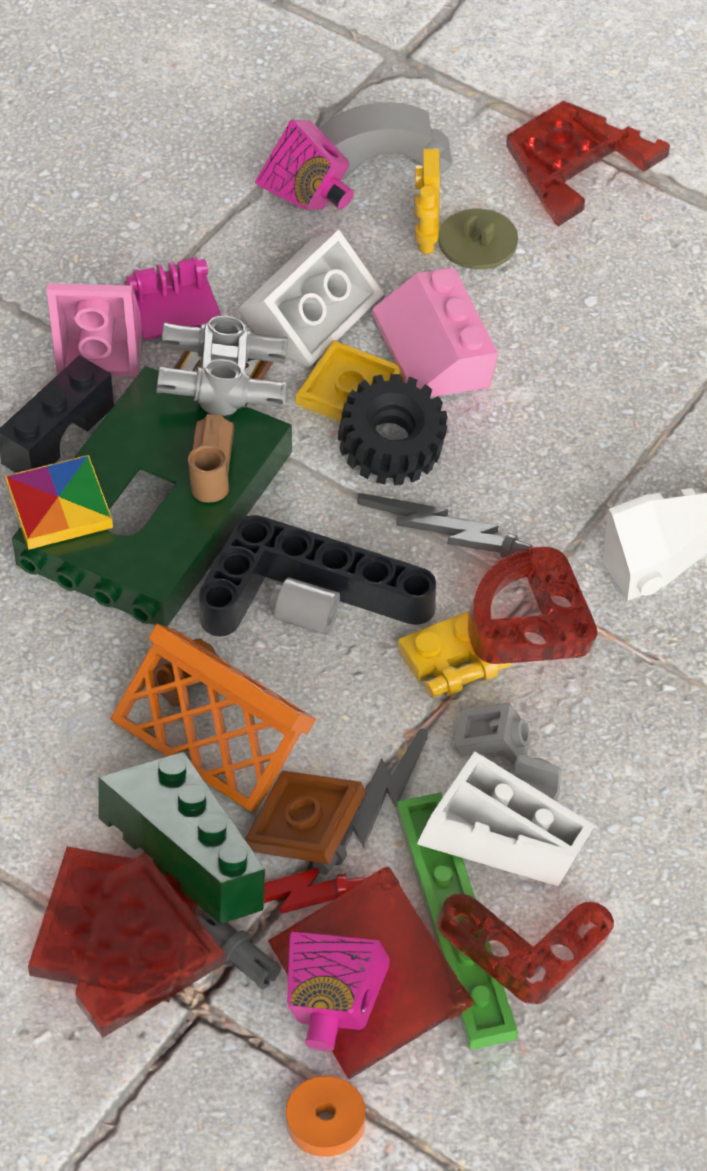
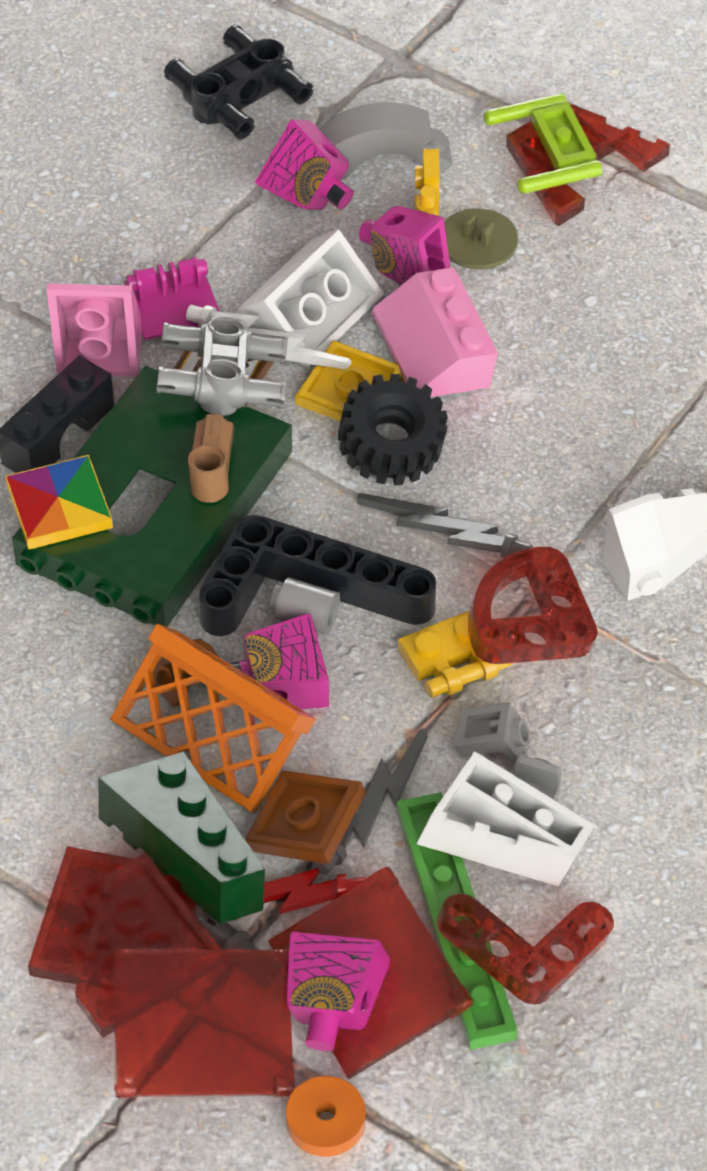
none -> clear red piece [113,950,295,1098]
none -> black piece [164,25,314,139]
none -> white piece [186,304,352,369]
none -> dark pink torso [230,613,329,709]
none -> dark pink torso [359,206,451,285]
none -> lime plate [483,93,602,194]

